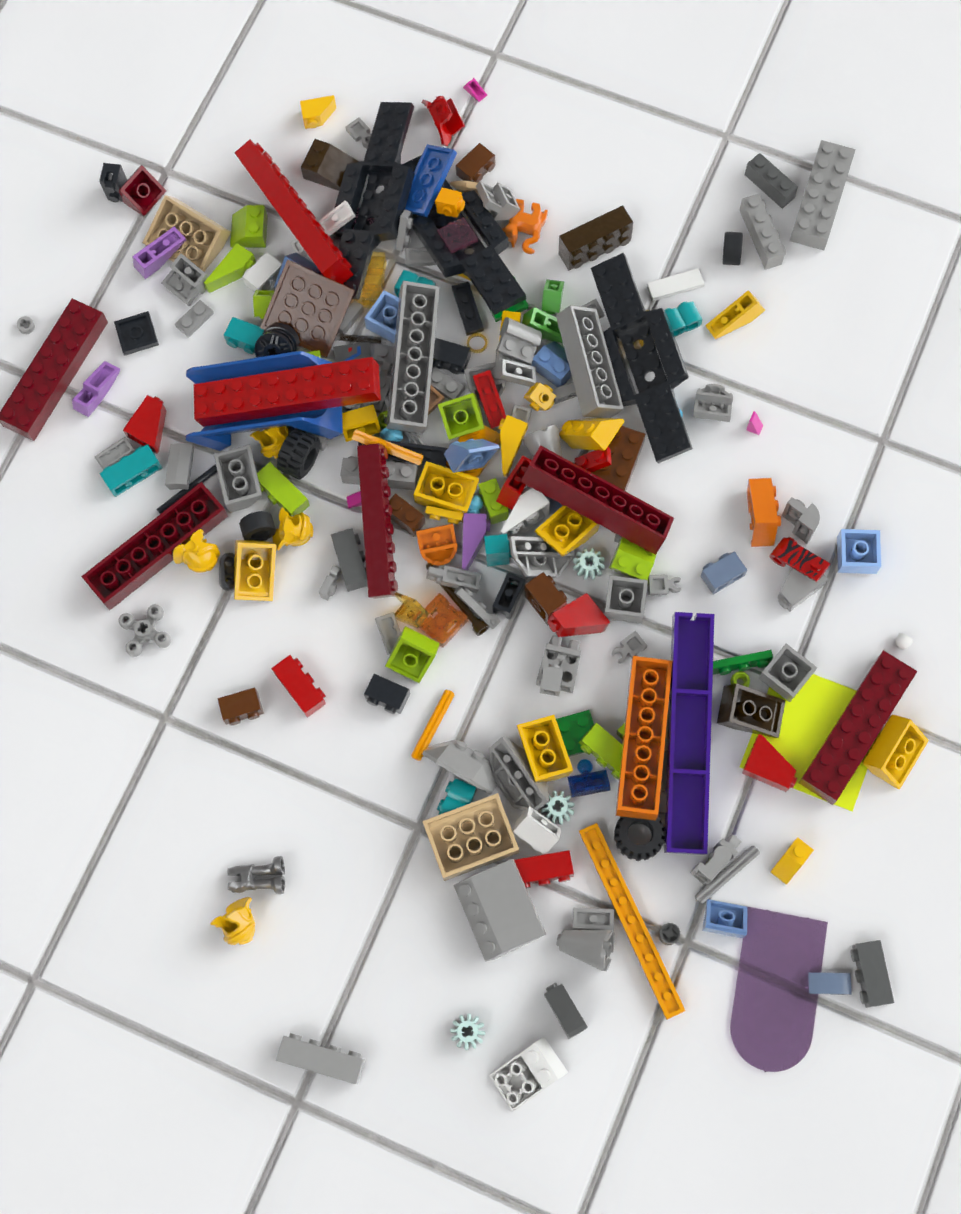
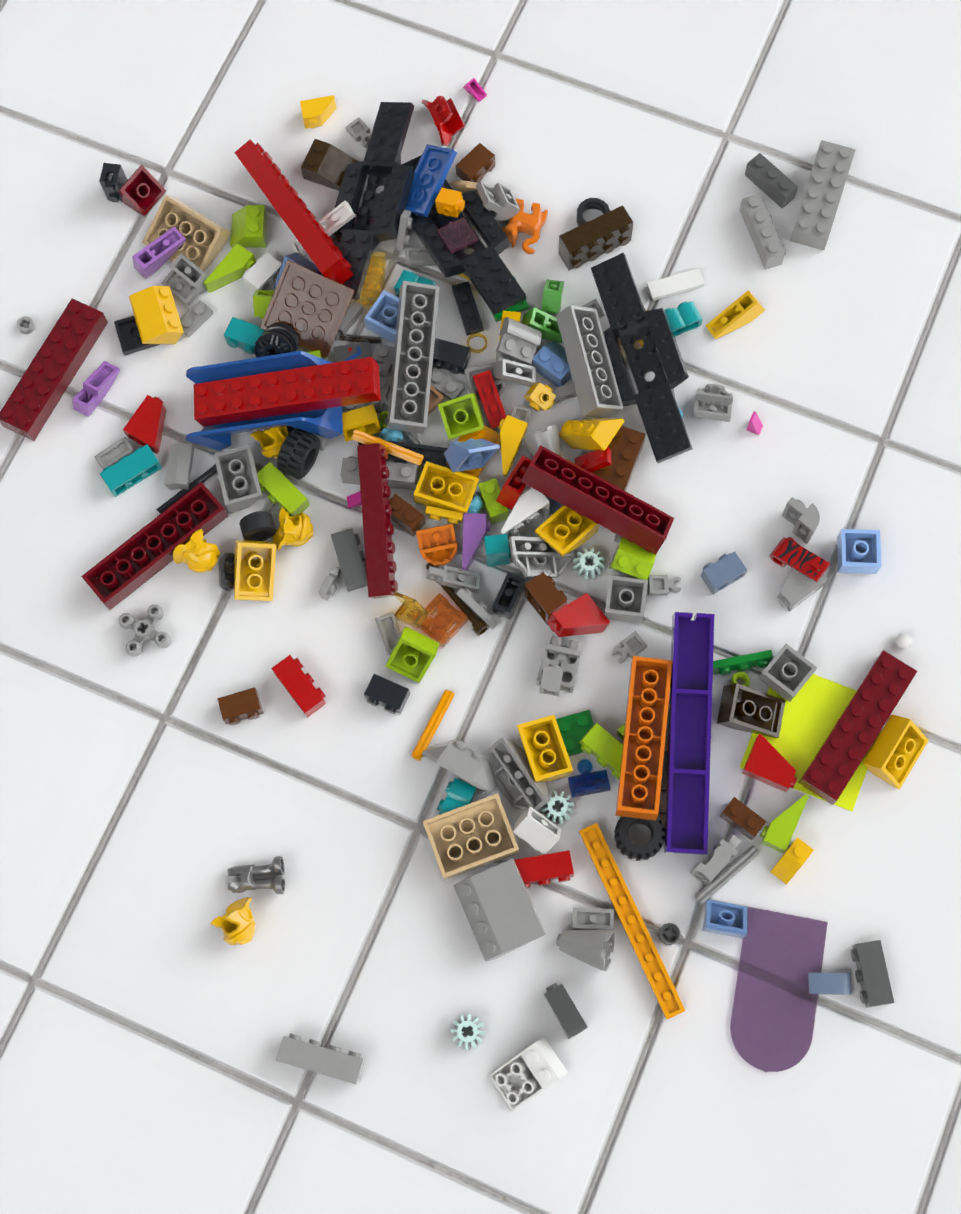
black tyre [722,232,743,265] -> none
orange wedge [747,478,781,547] -> none
none -> yellow slope [129,286,184,344]
none -> black tyre [576,198,610,226]
none -> reddish brown brick [720,797,767,841]
none -> lime slope [760,794,809,853]

